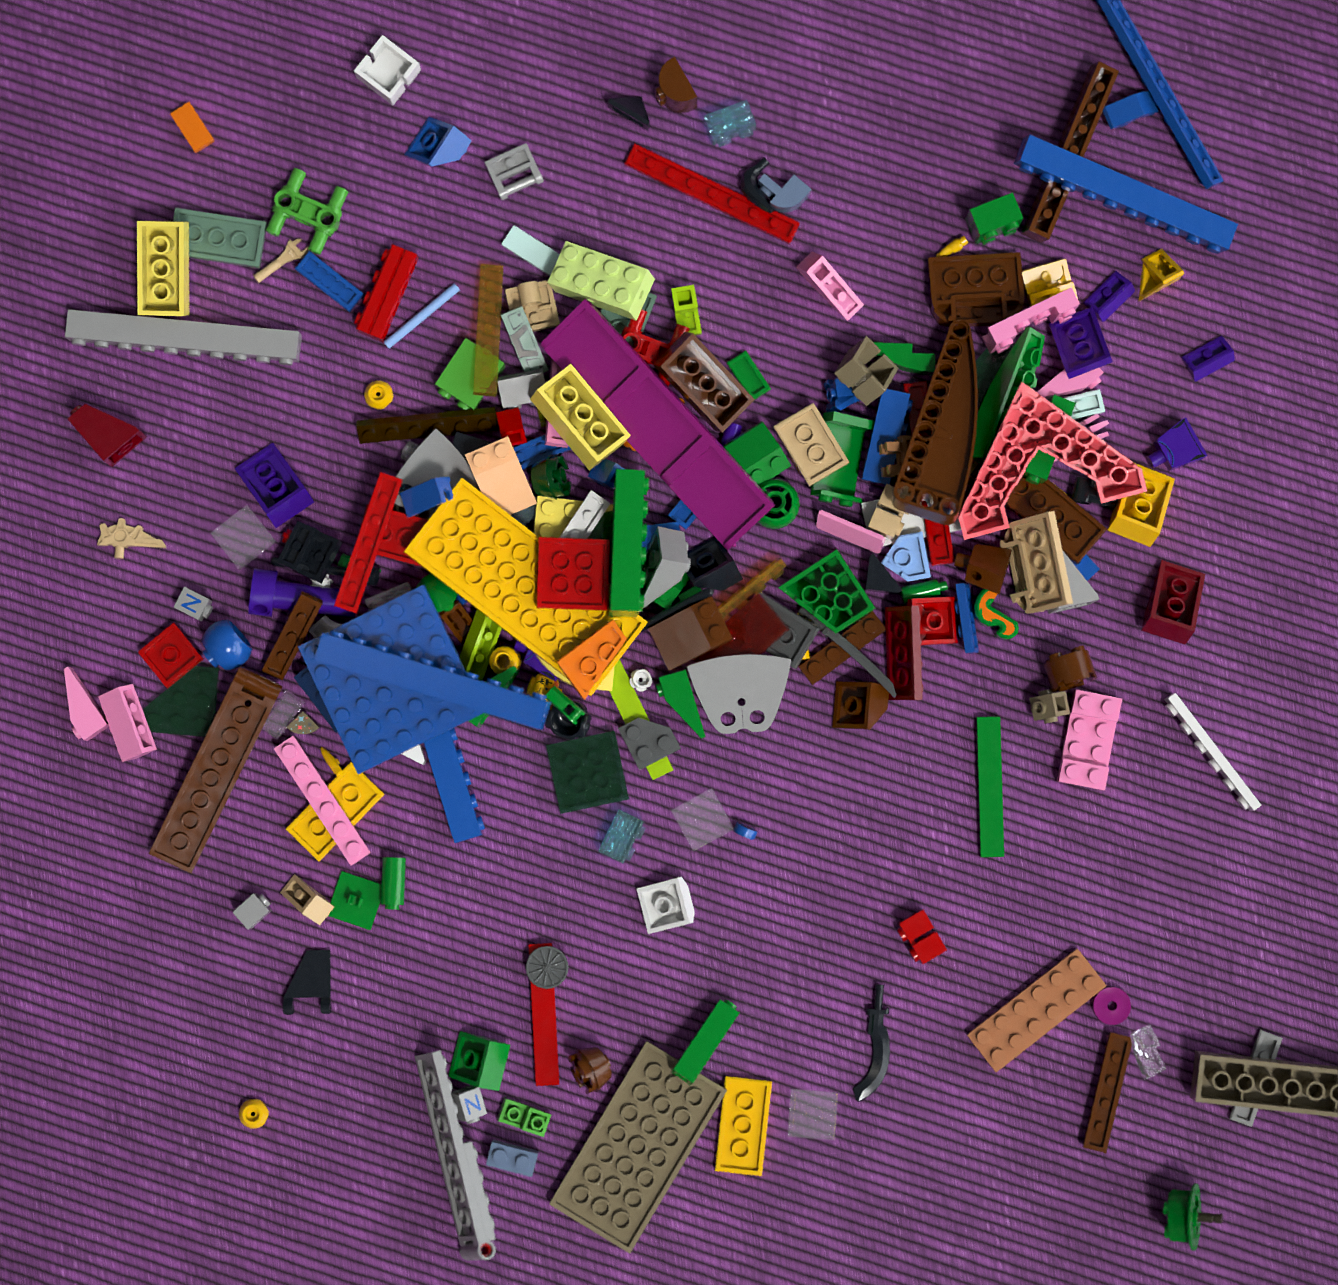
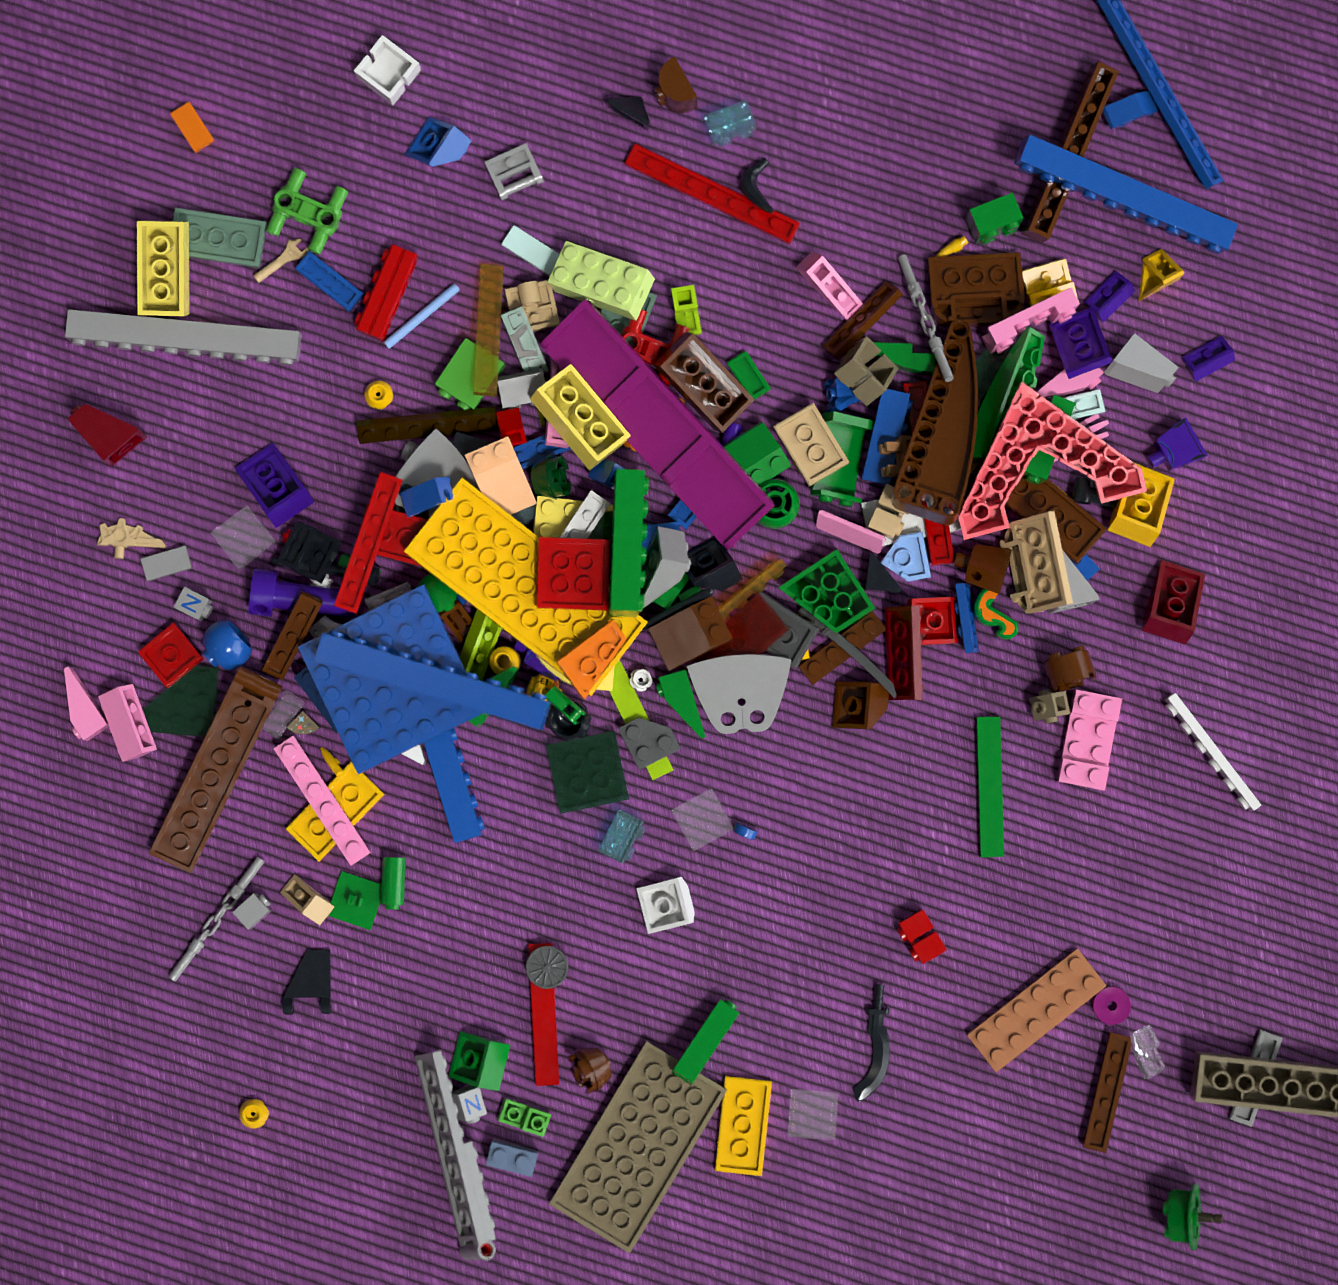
sand blue brick [758,173,812,213] -> none
green cylinder [900,579,948,604] -> none
none -> light grey tile [141,546,193,582]
none -> light grey piece [168,856,265,982]
none -> reddish brown plate [822,281,903,360]
none -> light grey piece [898,255,954,382]
none -> light grey slope [1103,333,1178,393]

